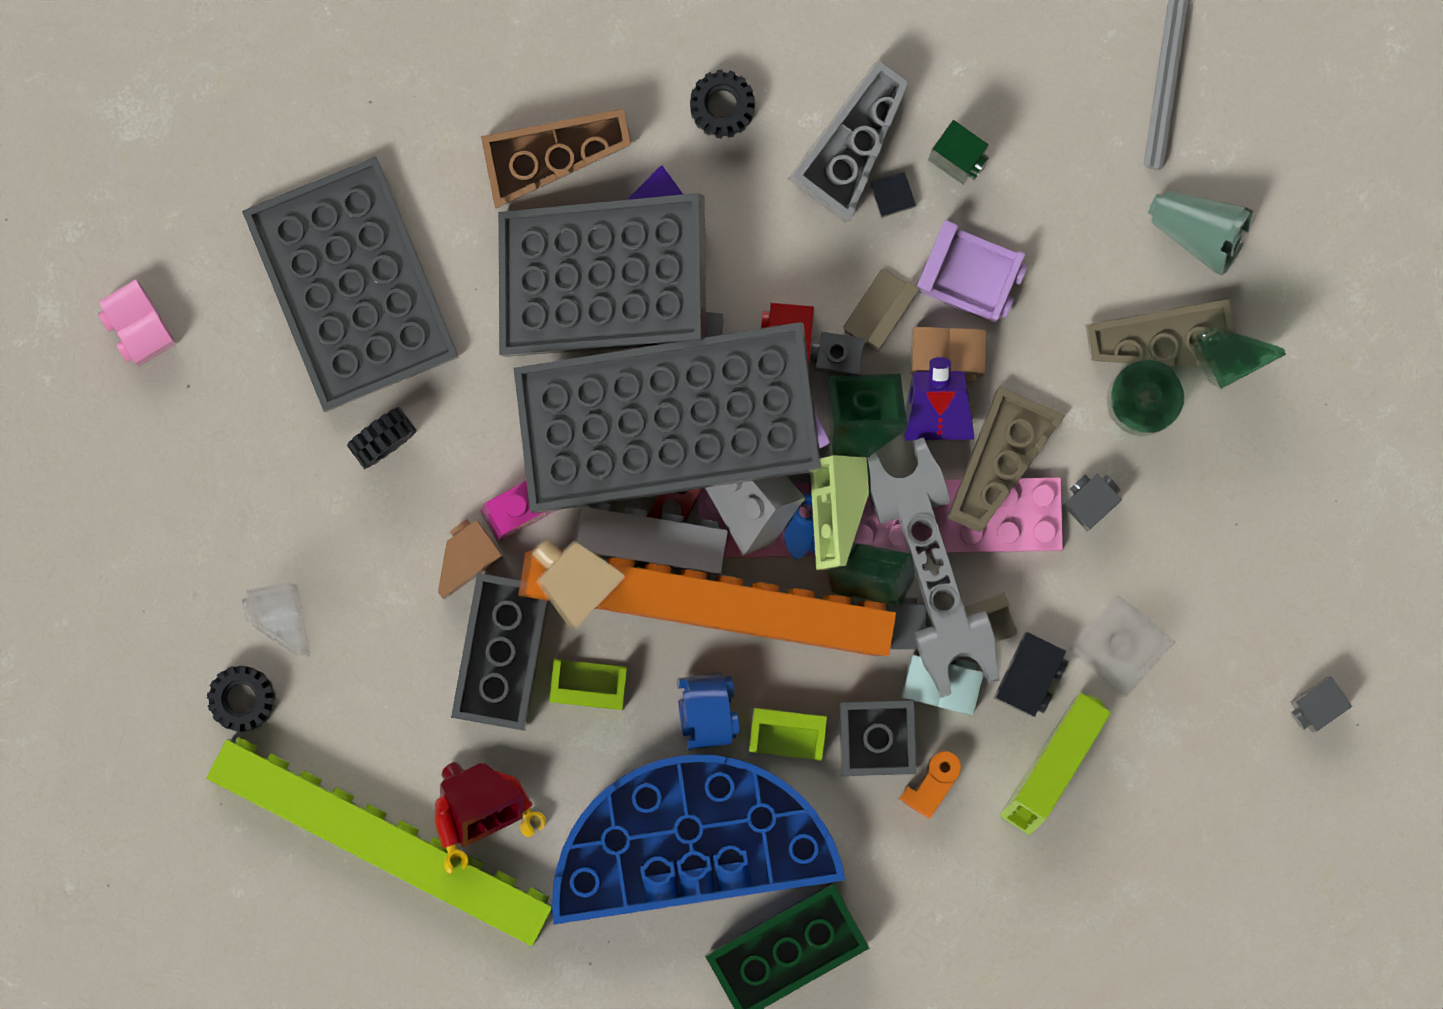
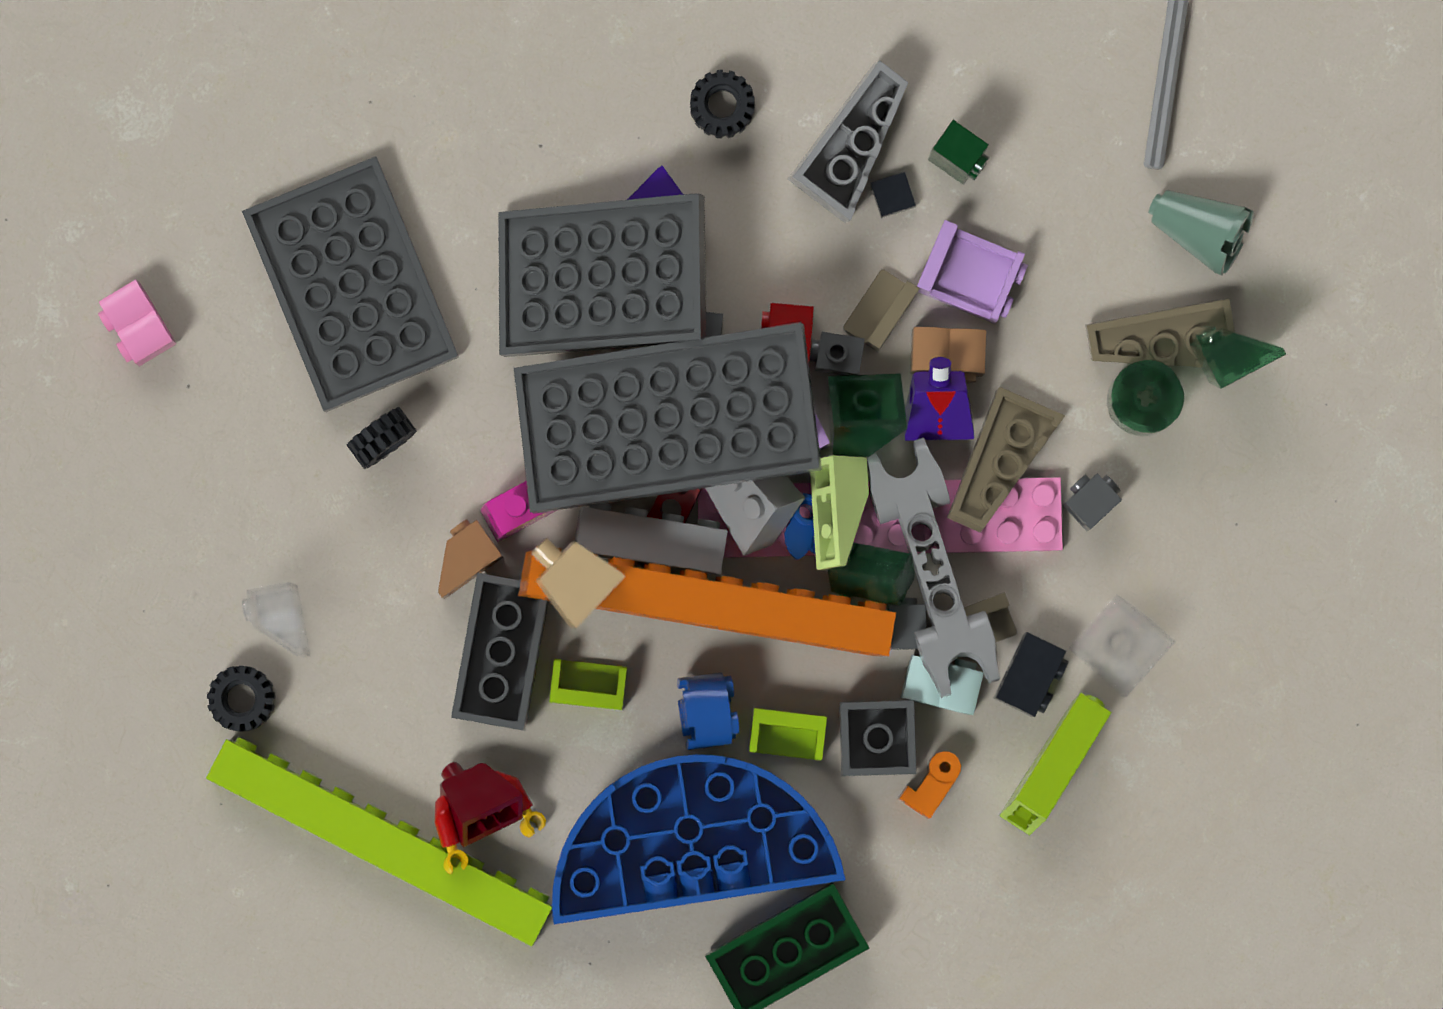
medium nougat wedge [481,108,631,209] -> none
dark grey brick [1290,677,1353,732] -> none

